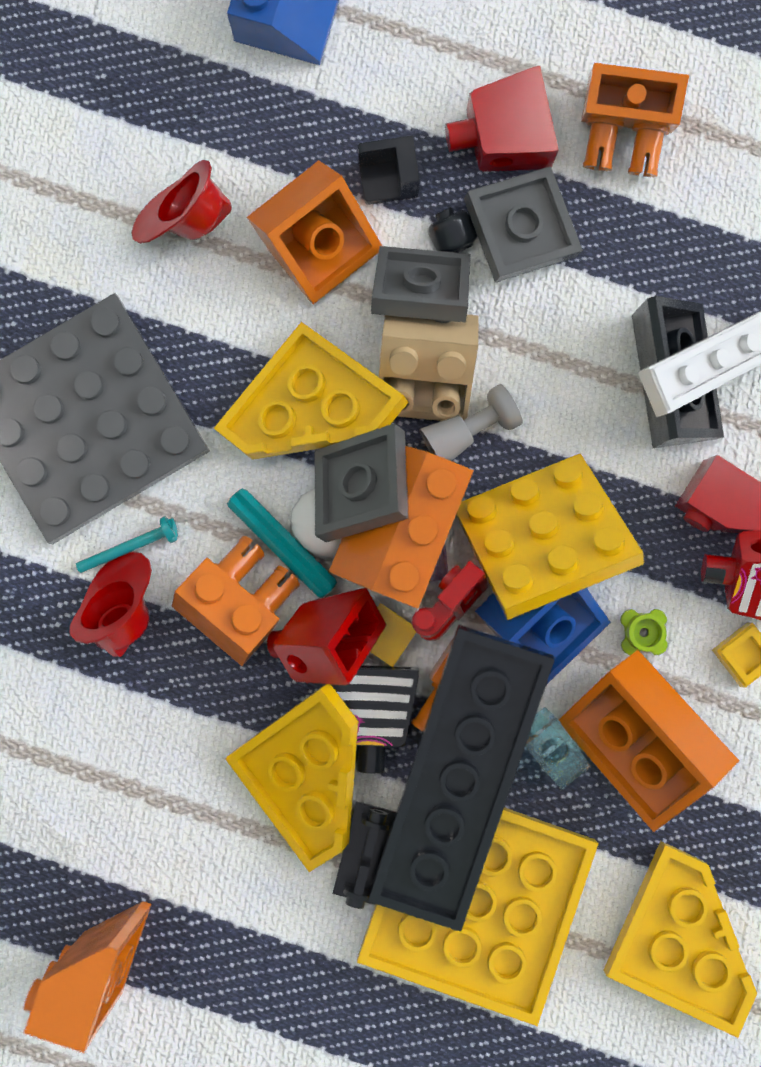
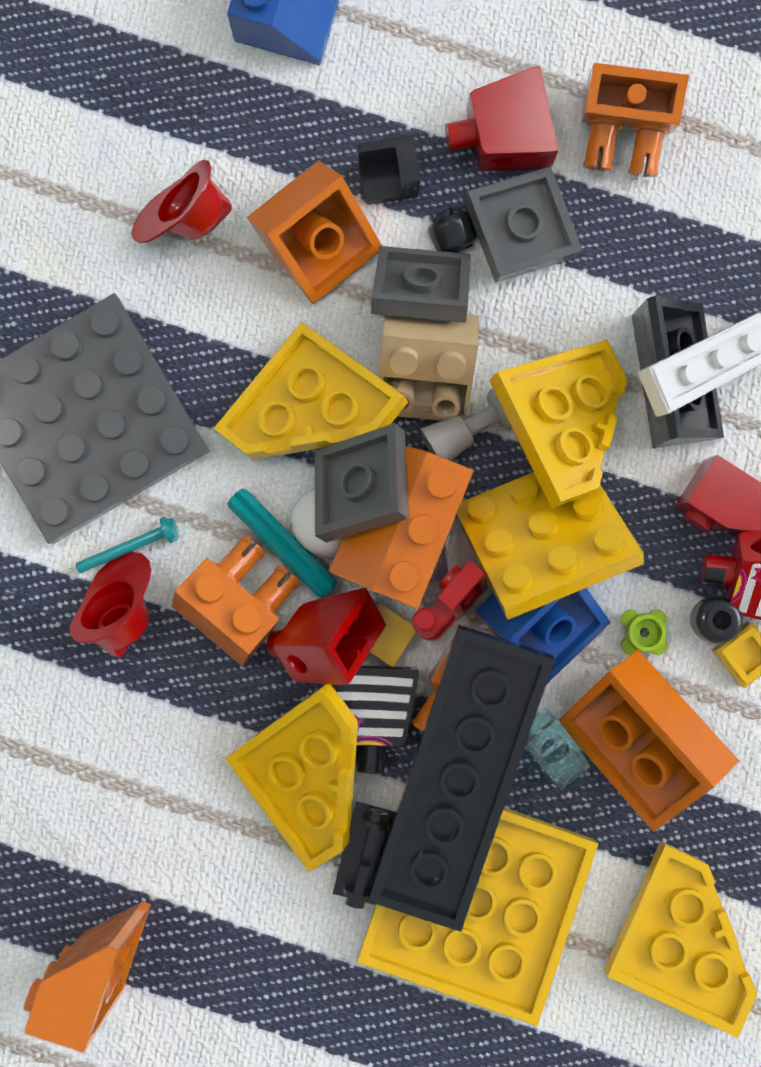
none -> yellow plate [489,340,628,508]
none -> black piece [690,597,743,643]

